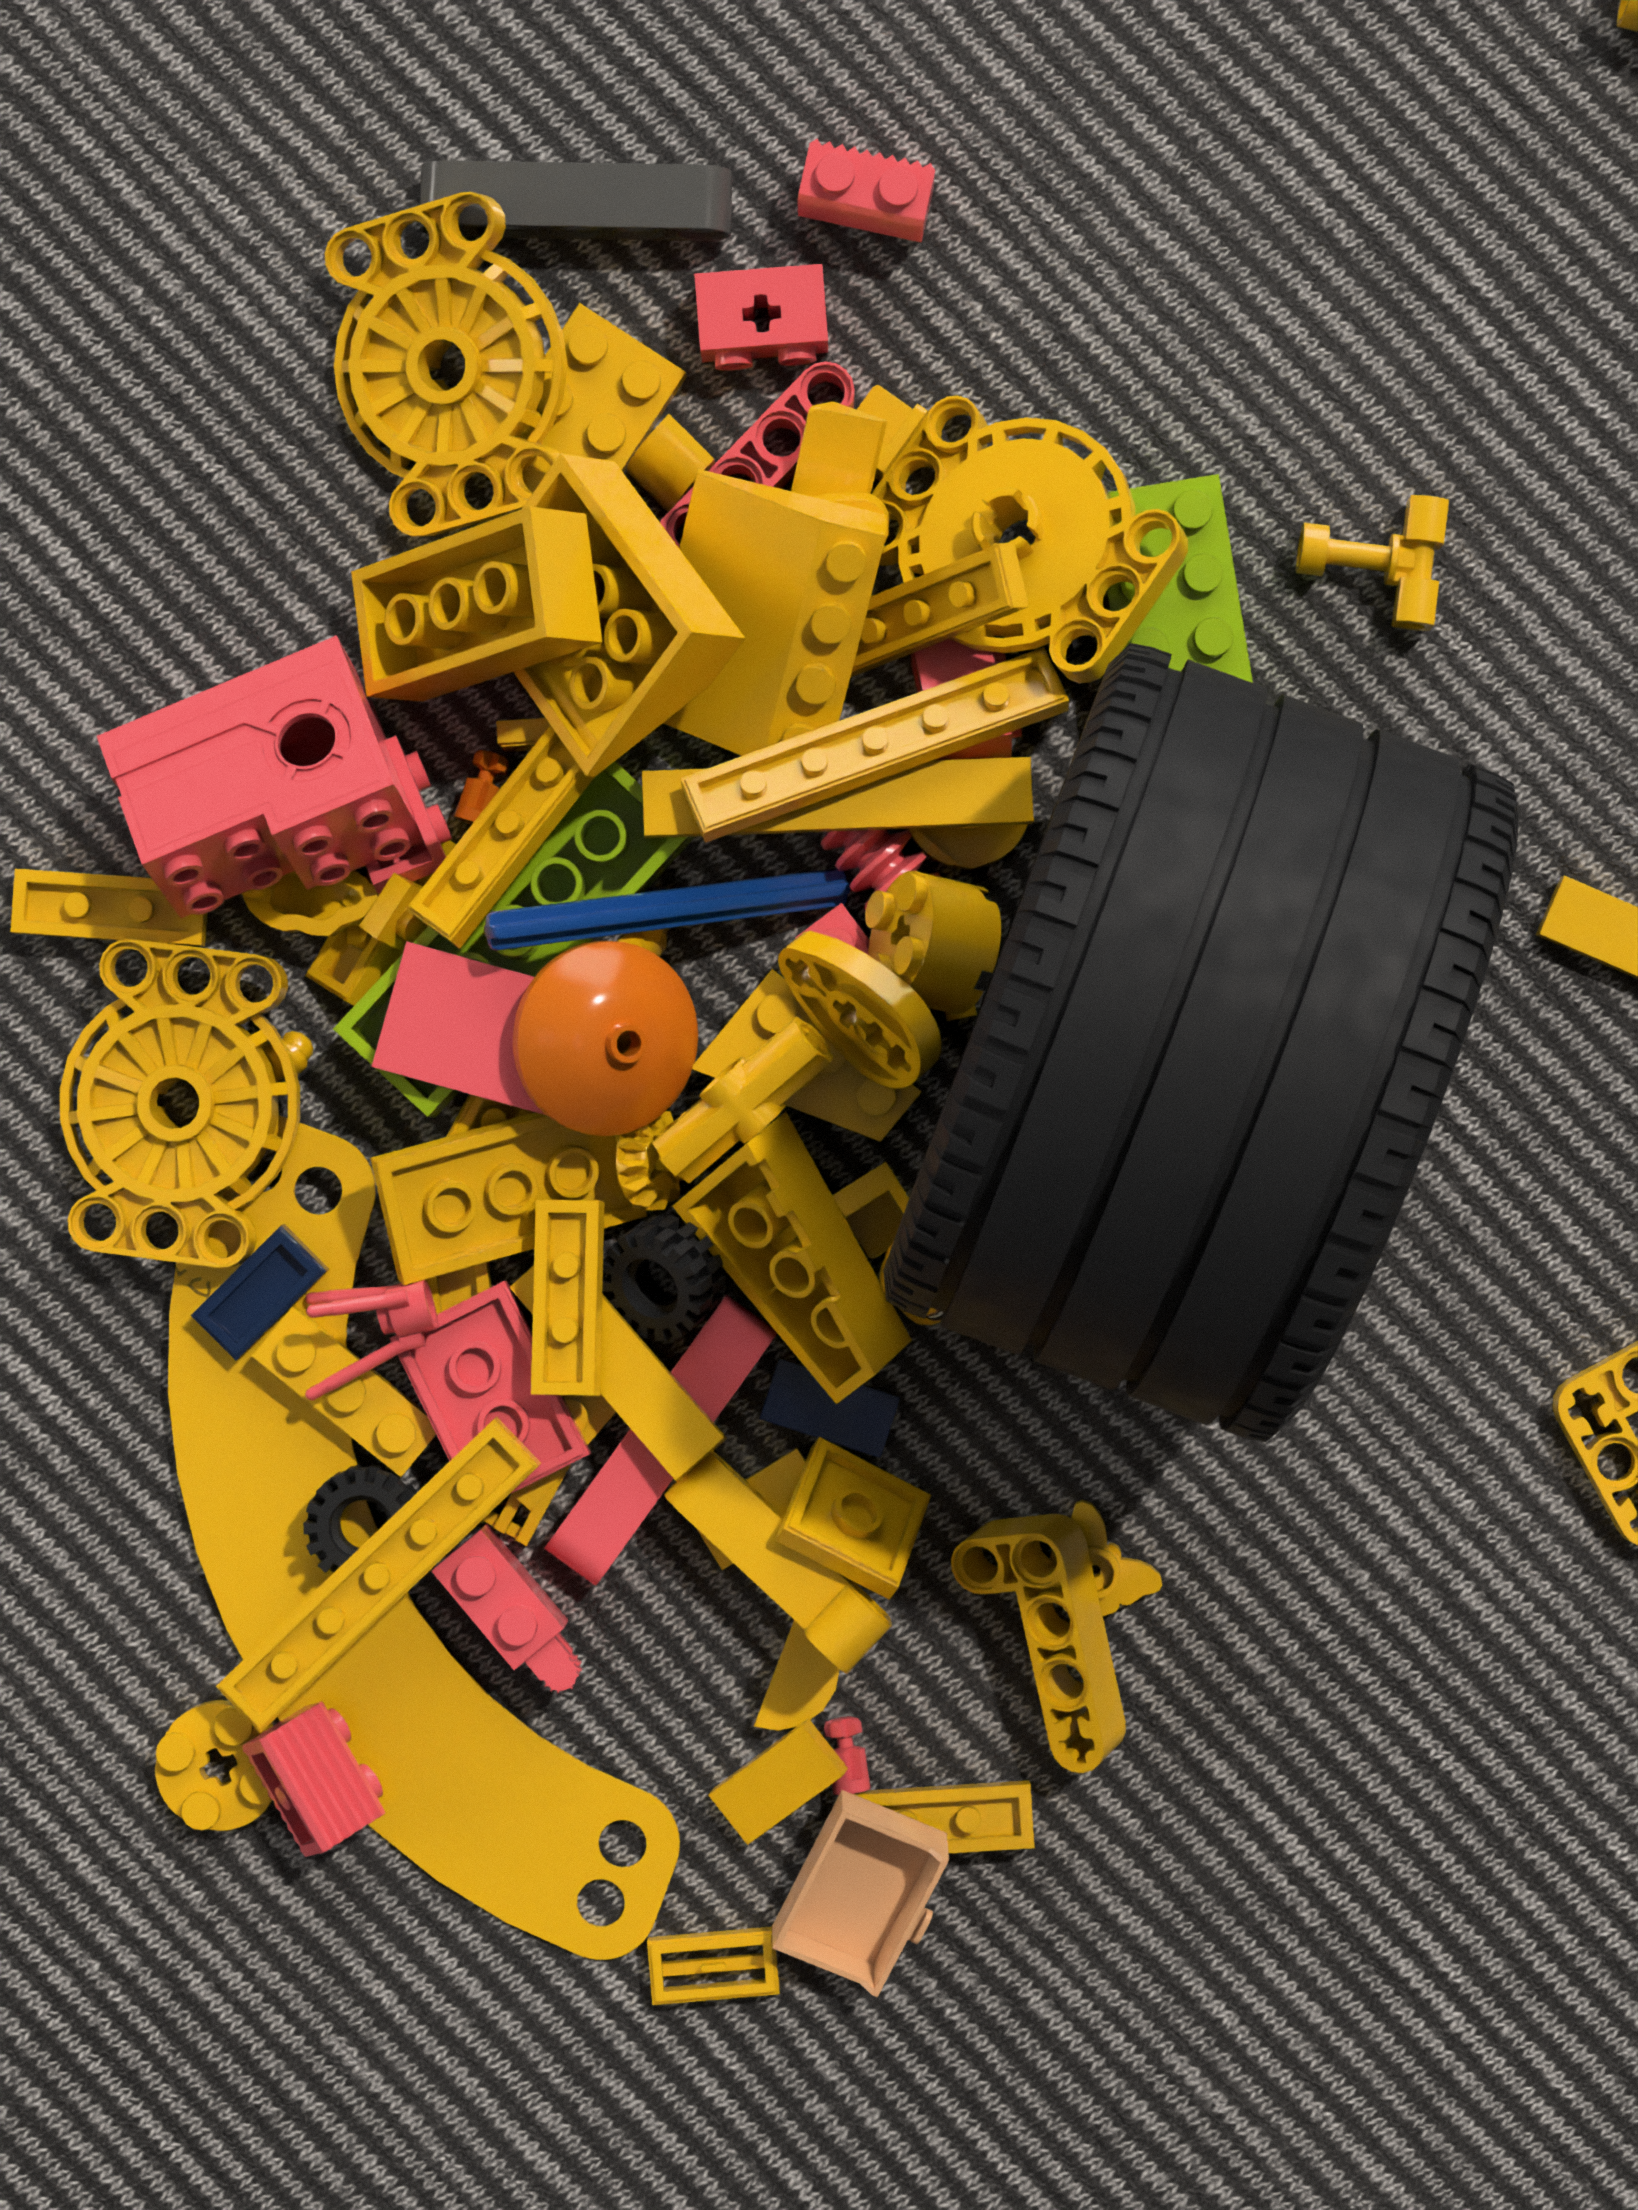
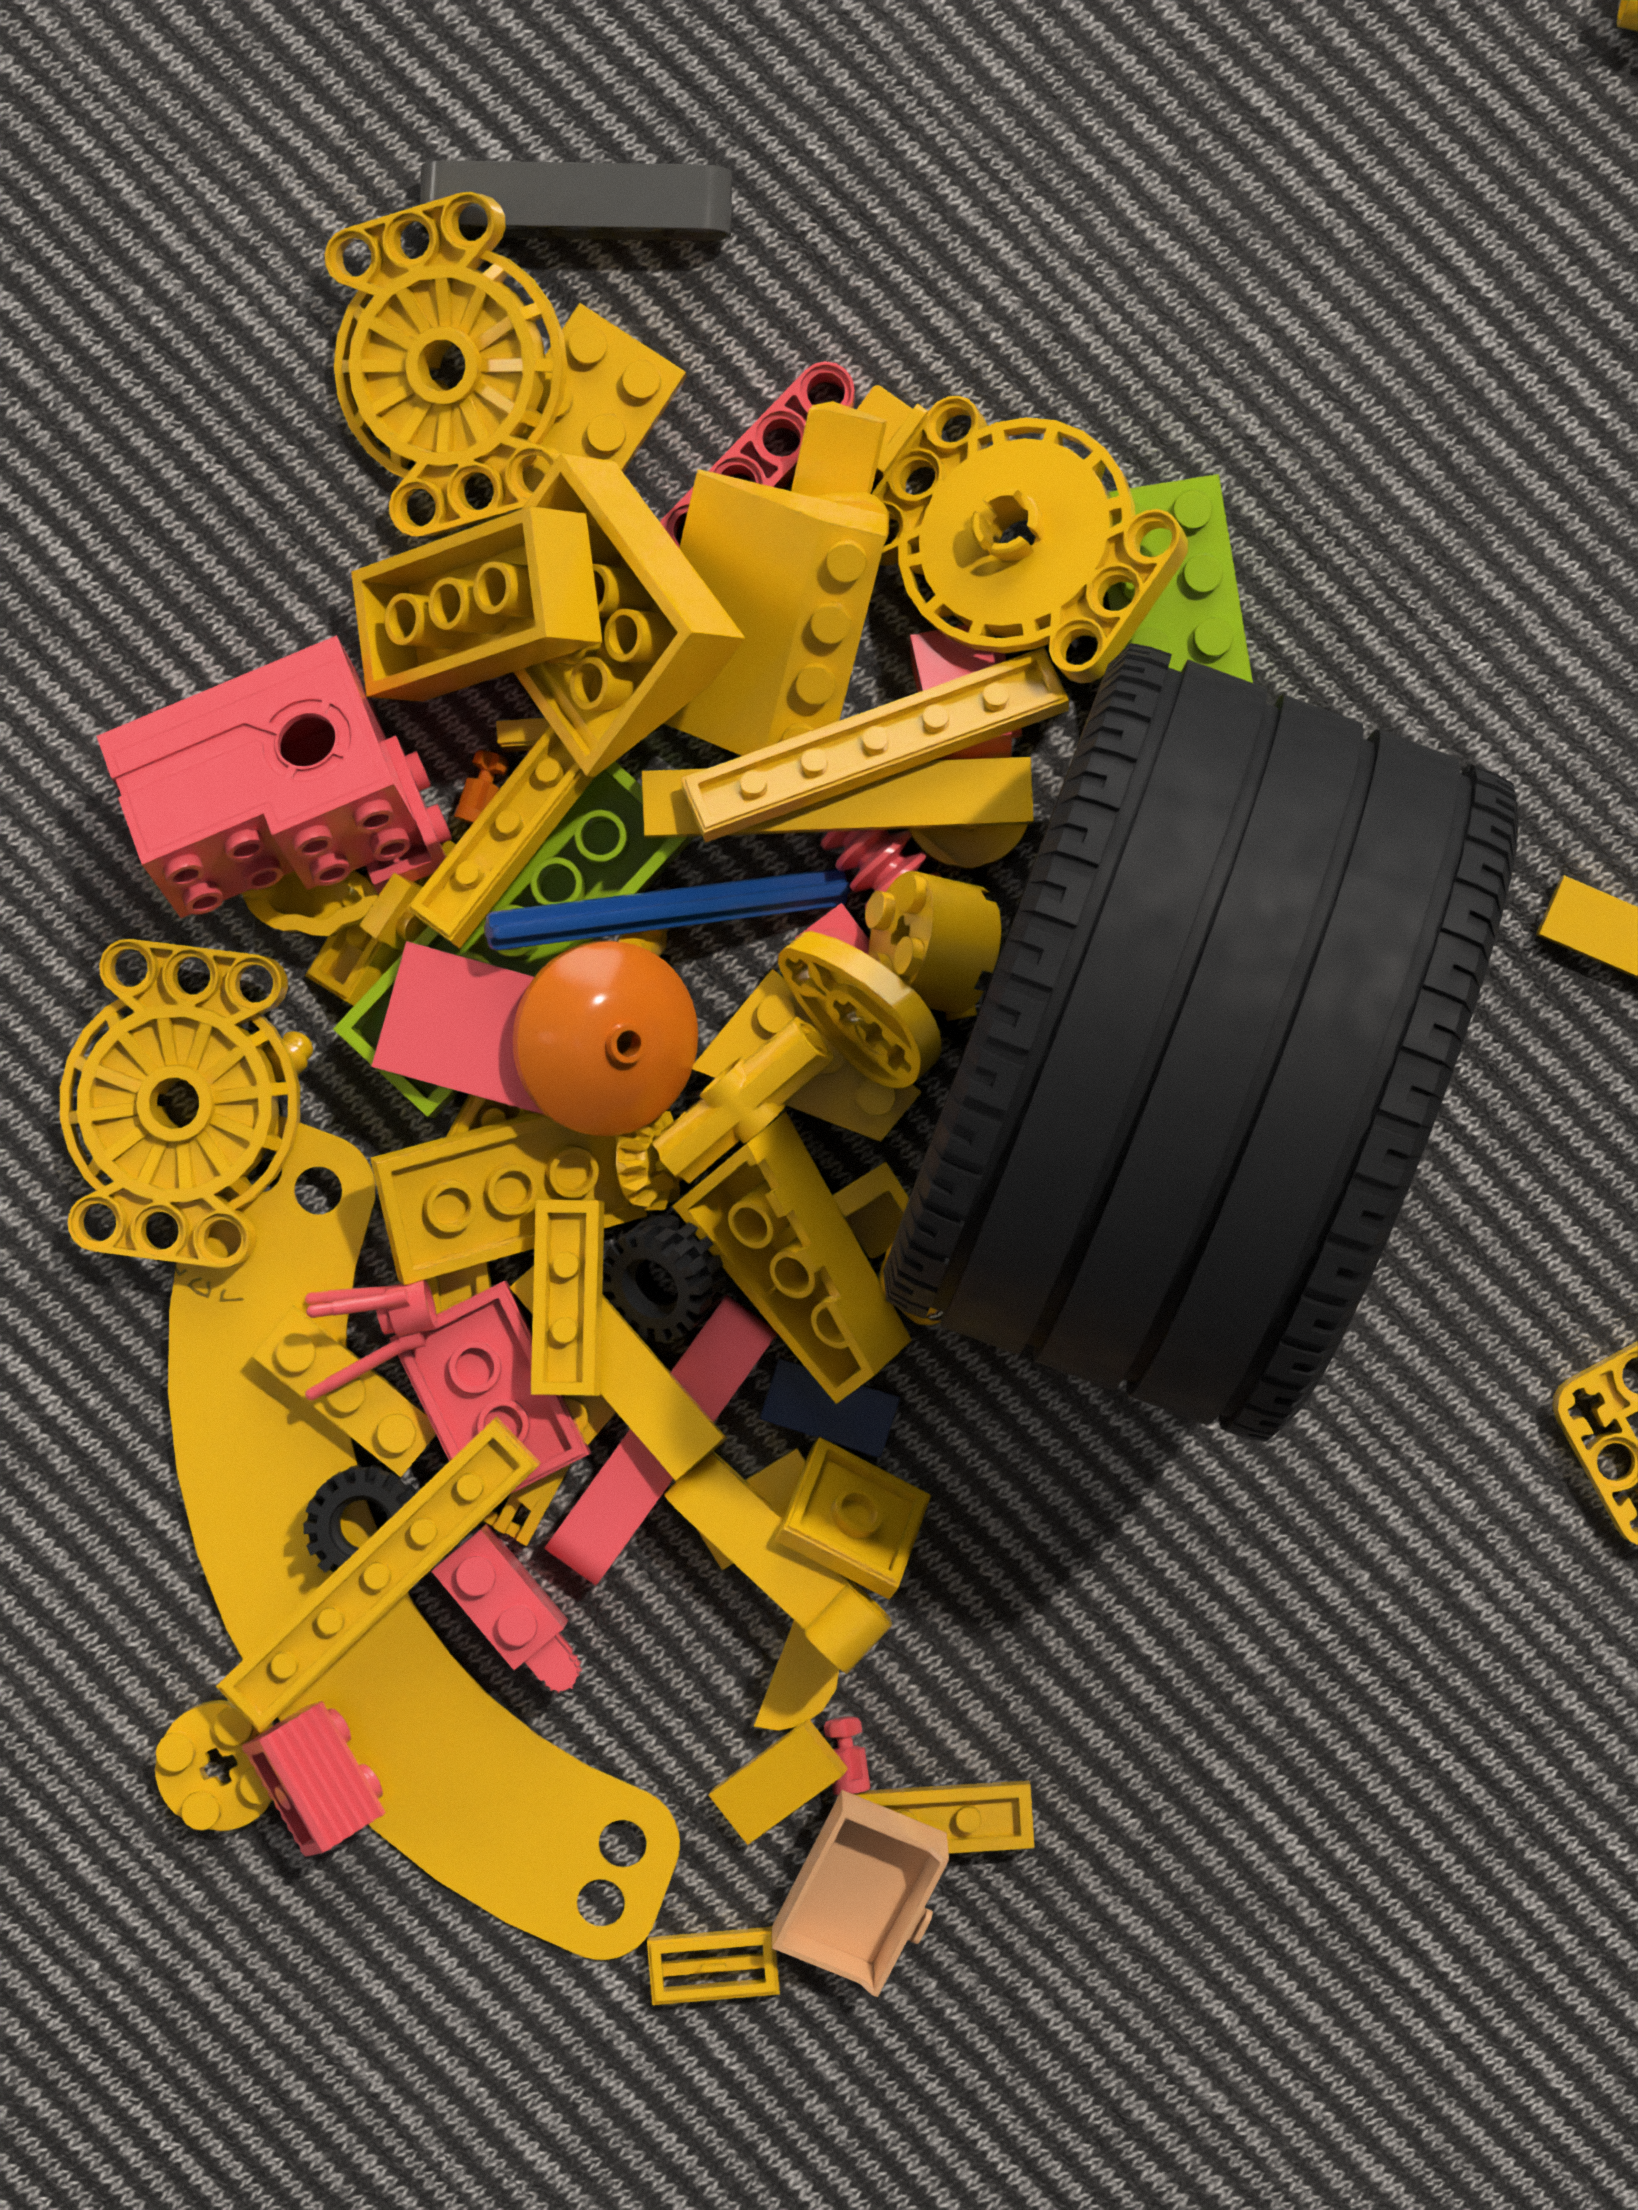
yellow plate [10,869,208,947] -> none
dark blue tile [191,1224,329,1360] -> none
yellow brick [627,414,715,512] -> none
coral brick [694,264,828,371] -> none
coral brick [797,139,935,243] -> none
yellow tile [850,543,1029,678] -> none
yellow beam [951,1514,1126,1773] -> none
yellow animal [1050,1500,1162,1616] -> none
yellow bar [1296,495,1449,631] -> none

